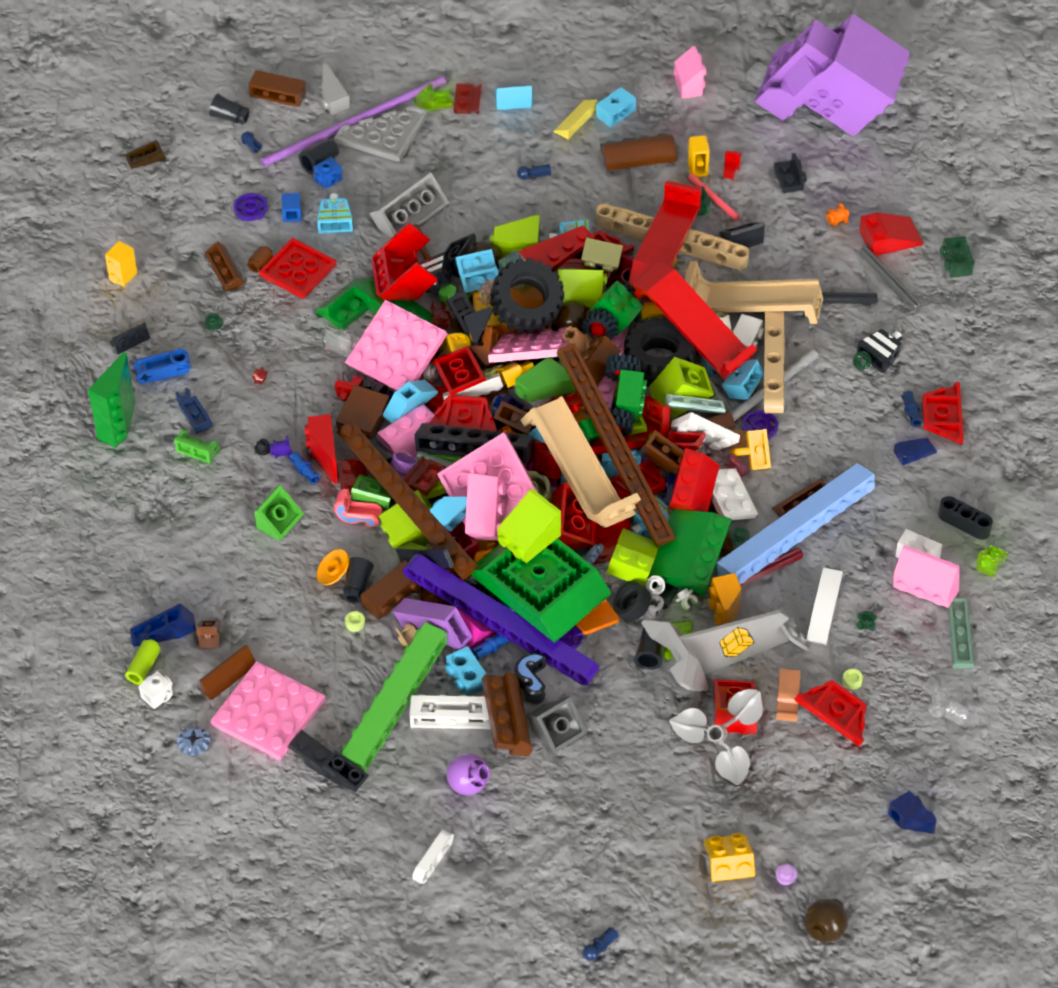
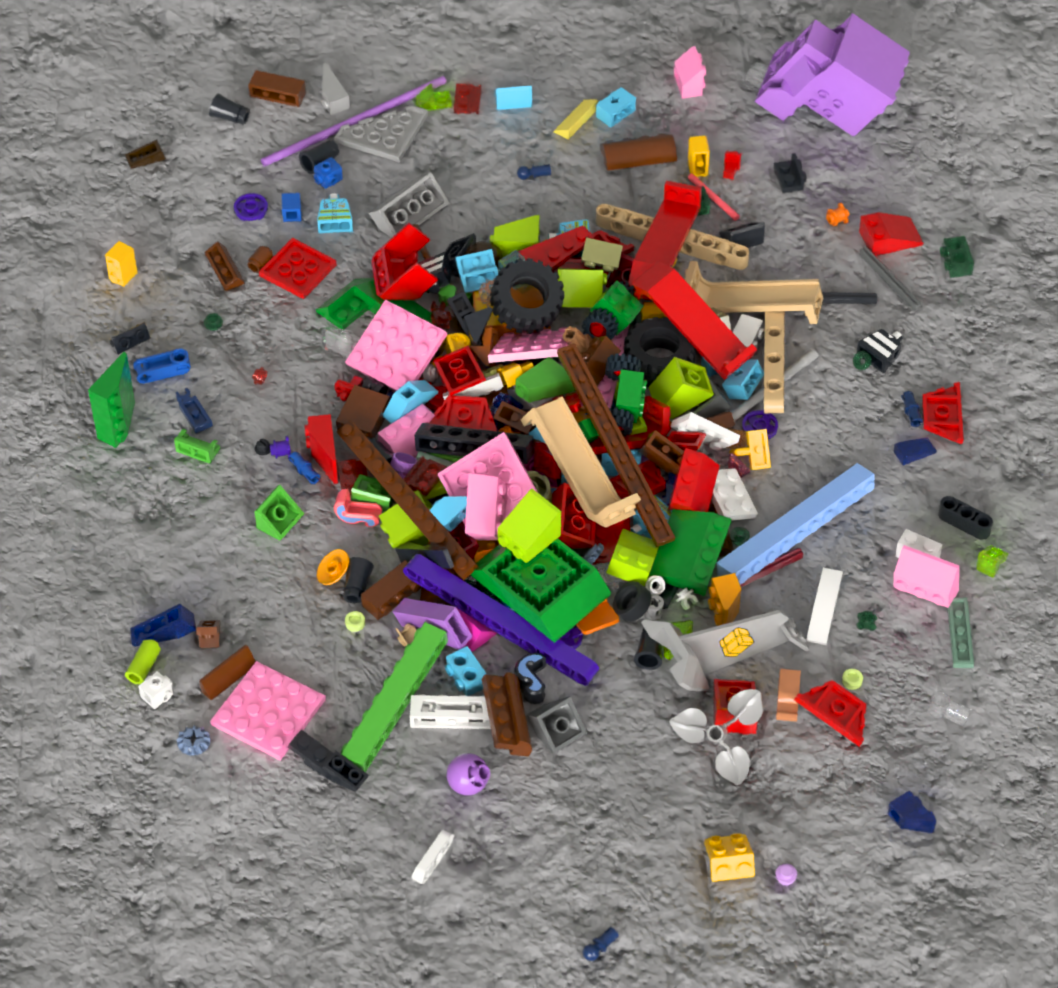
dark blue pin [241,131,262,153] -> none
blue pin [471,634,511,661] -> none
dark brown brick [551,300,591,333] -> none
light aqua slope [664,394,726,414] -> none
reddish brown slope [772,478,826,517] -> none
dark brown brick [804,899,848,943] -> none

